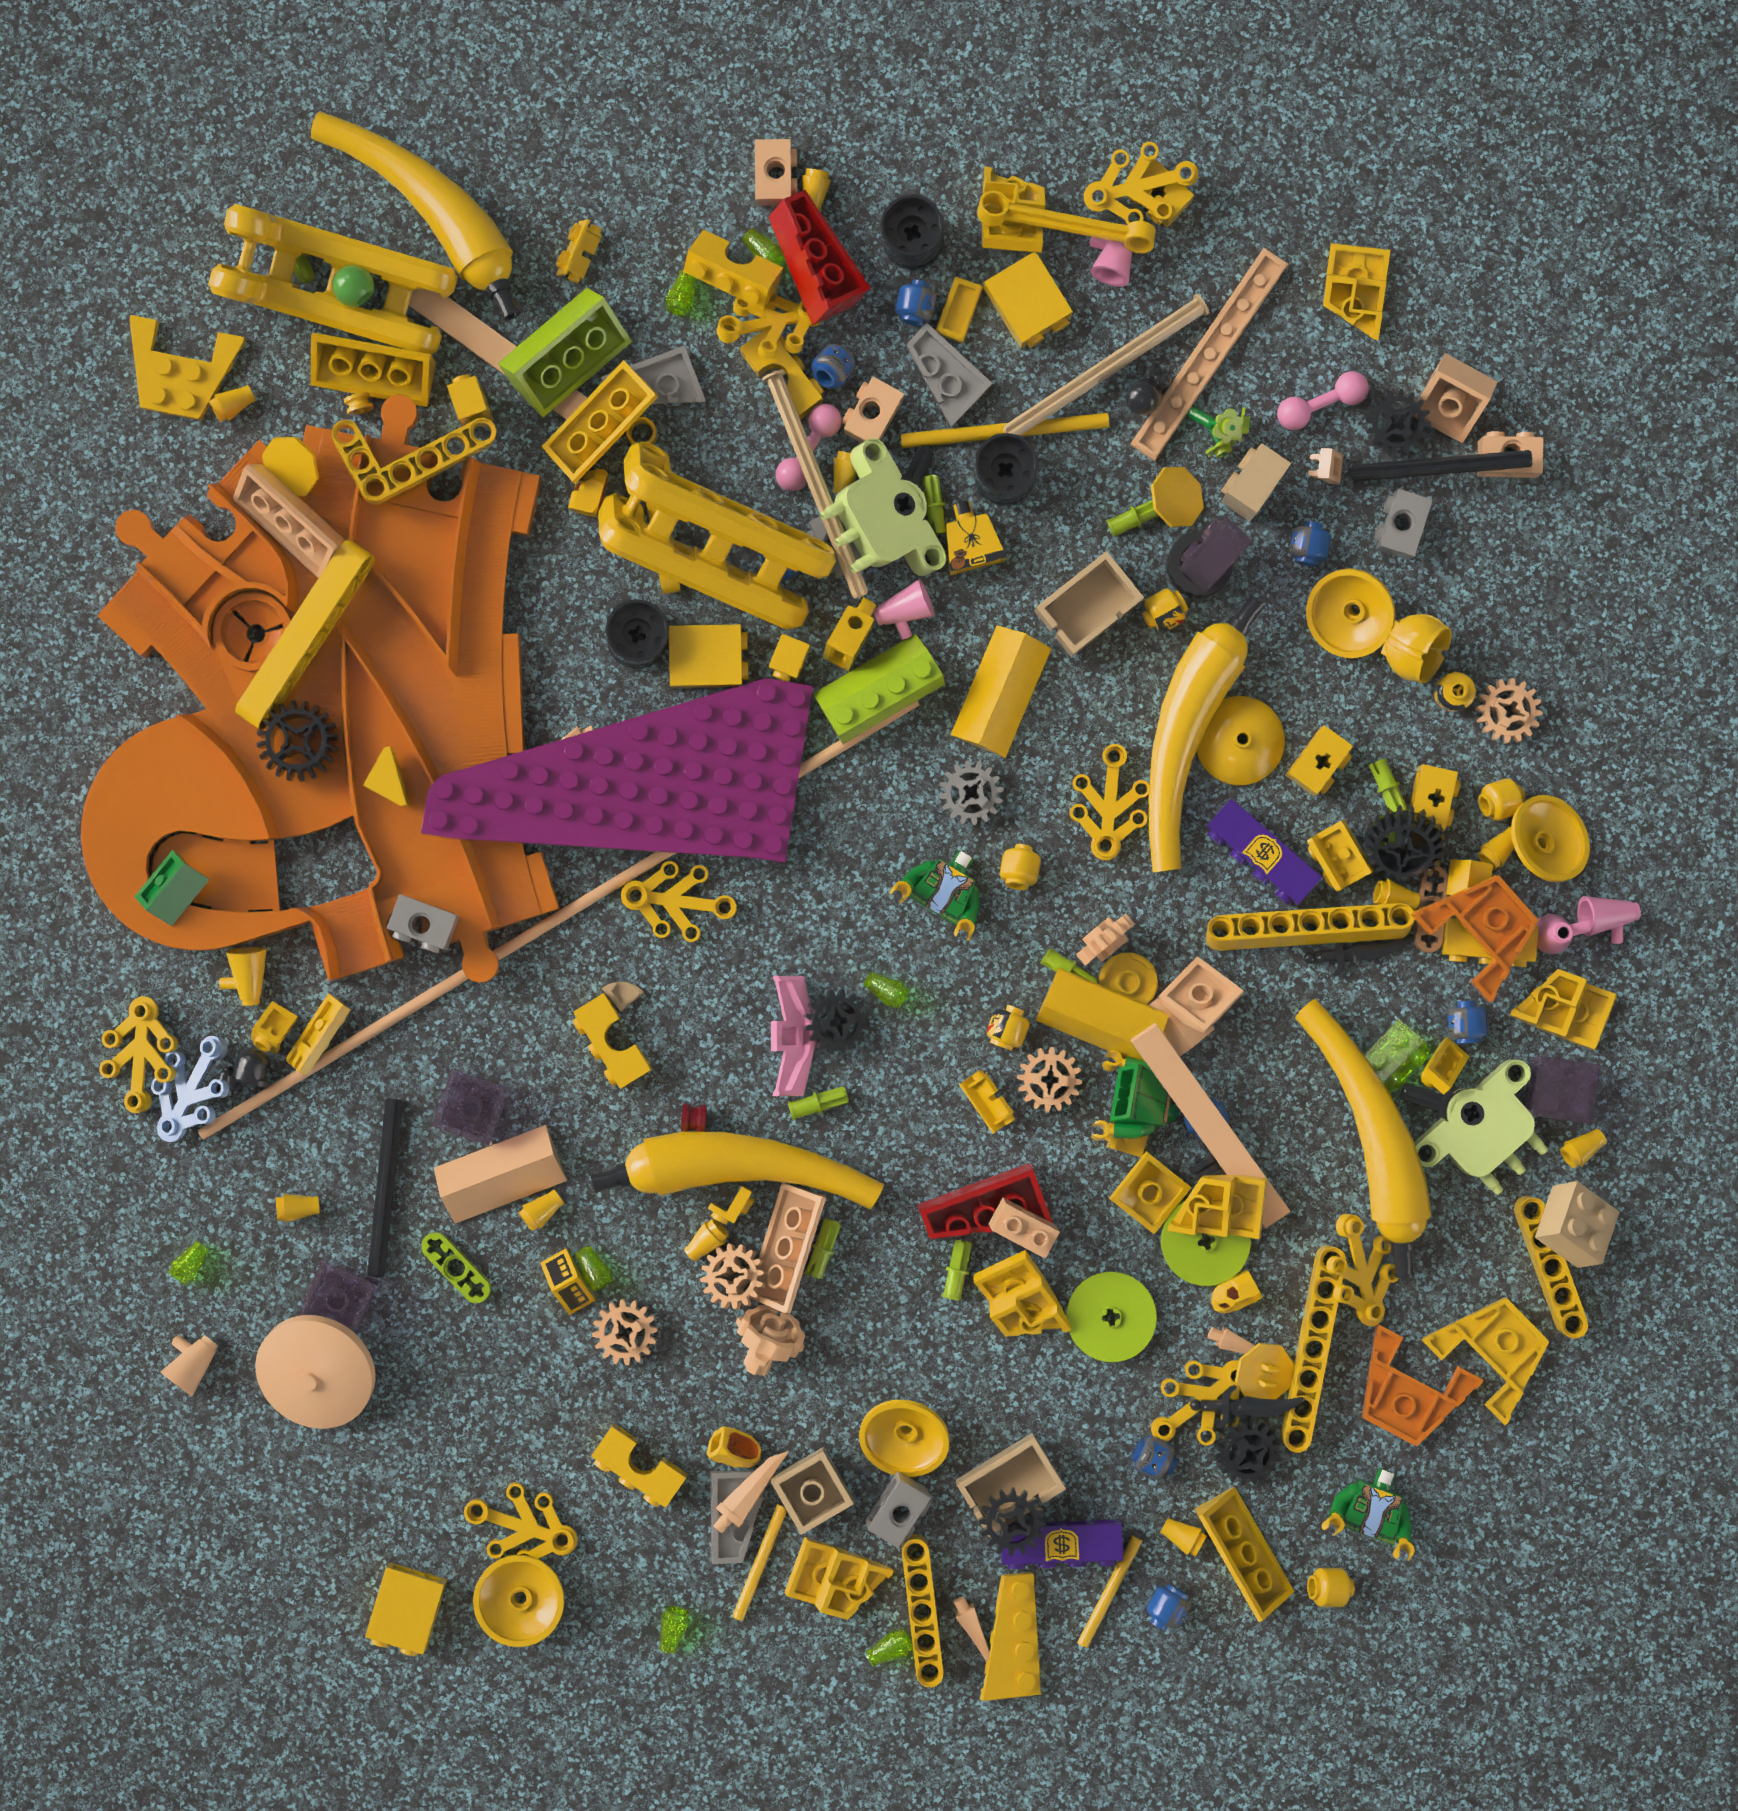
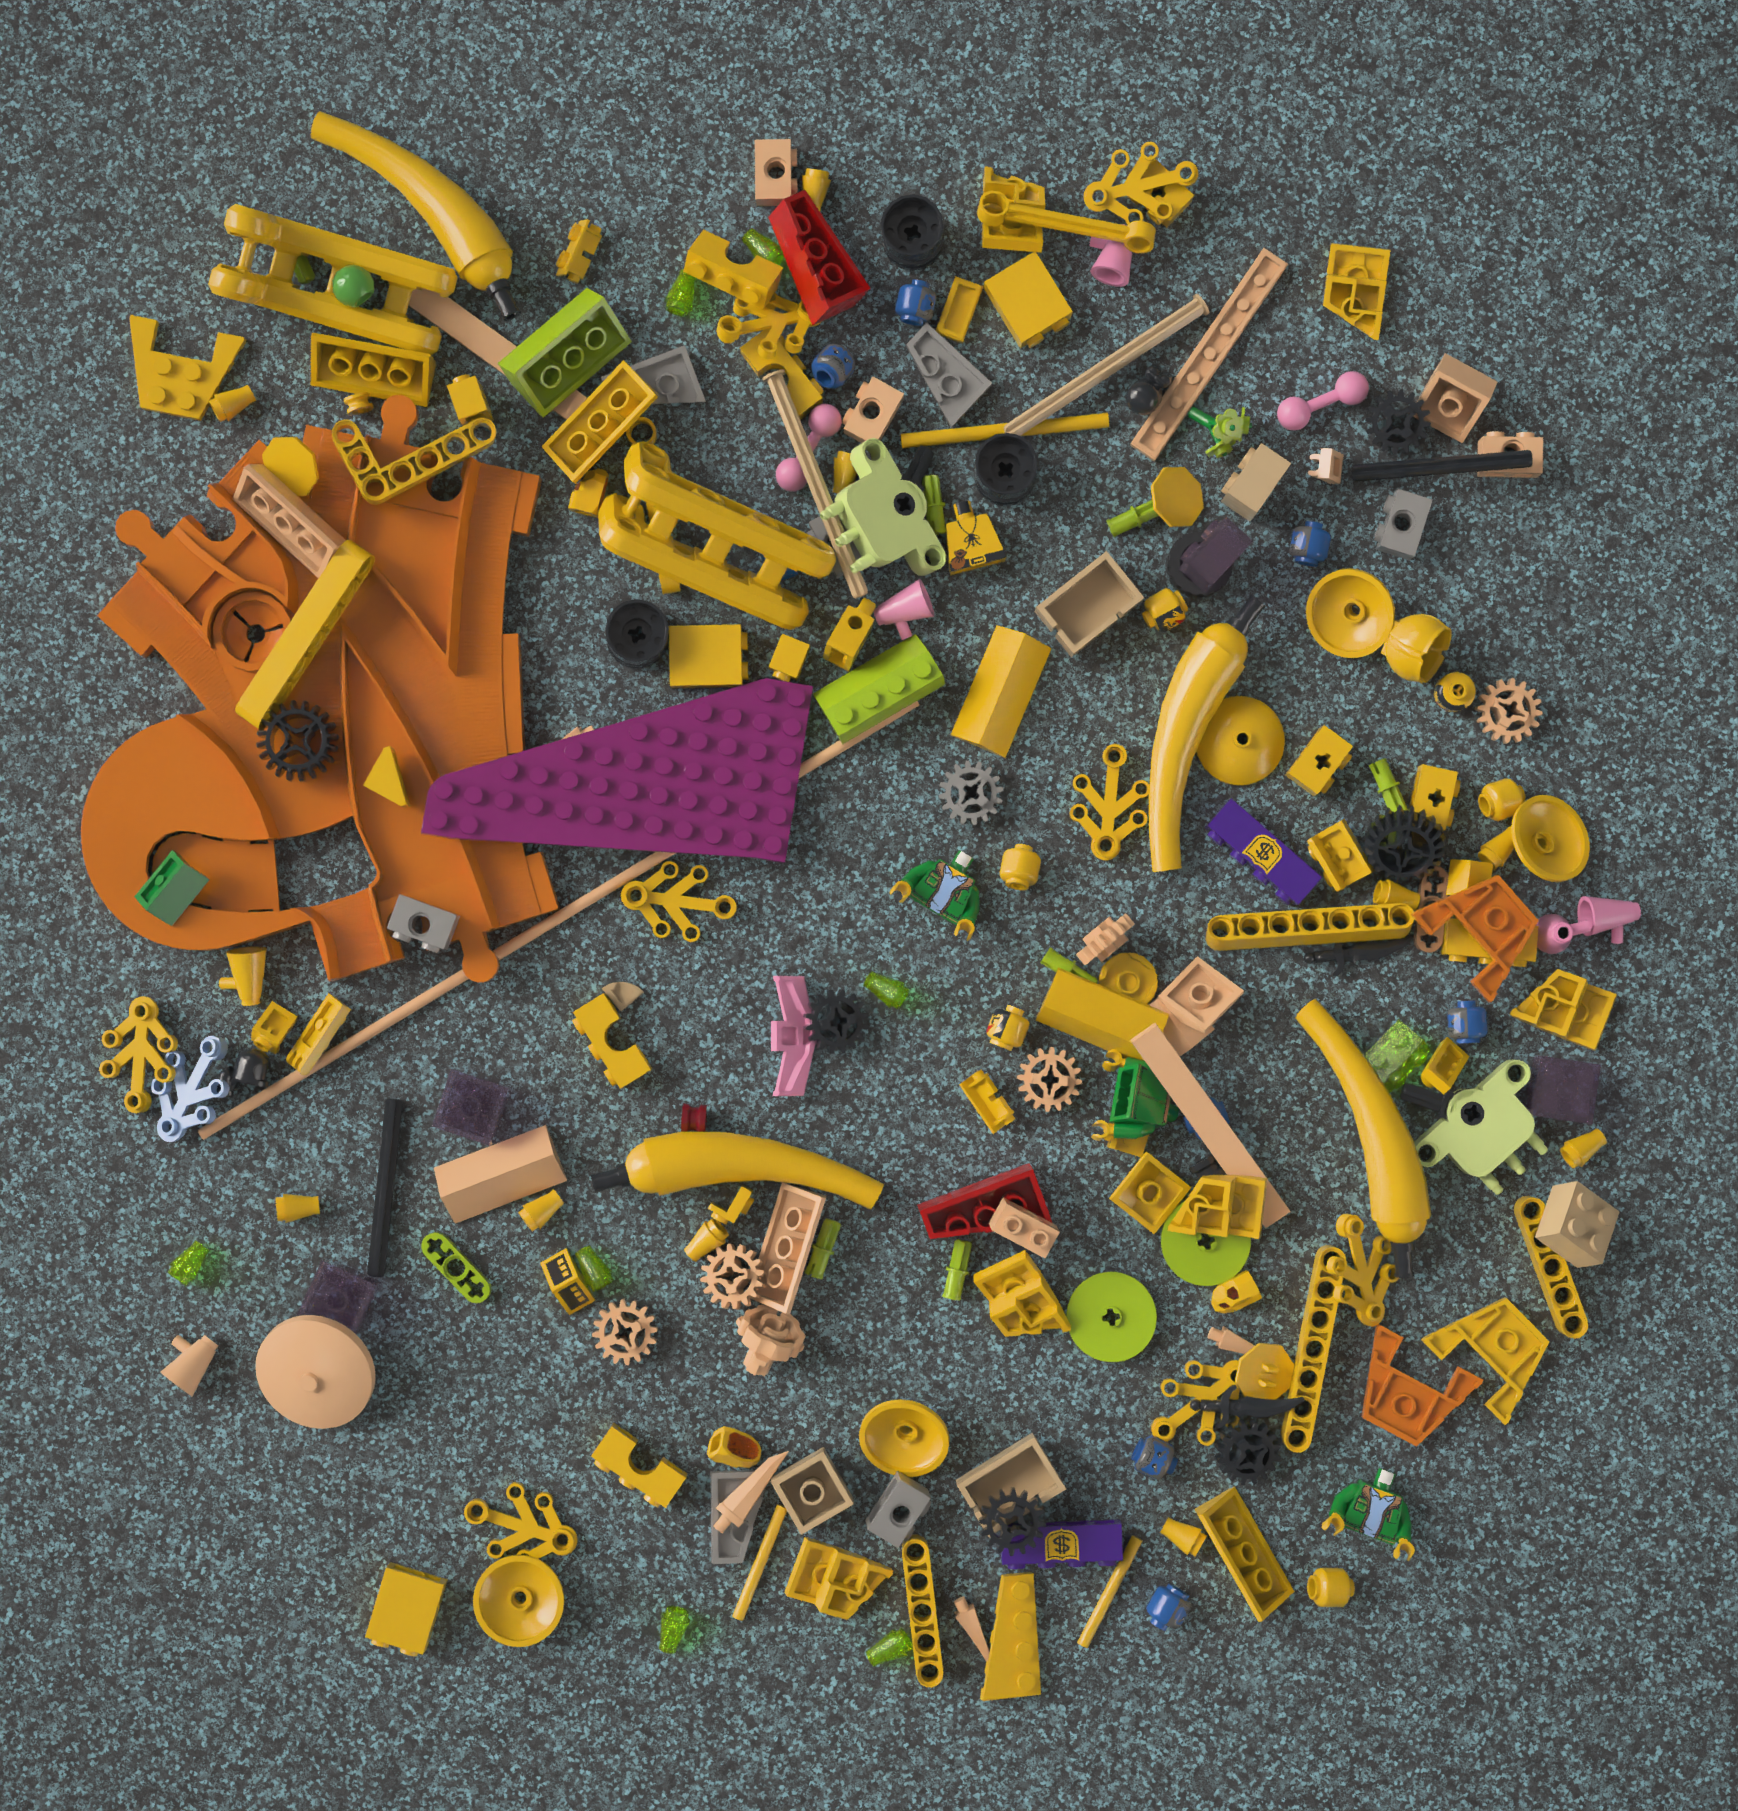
lime axle [788,1087,849,1120] -> none

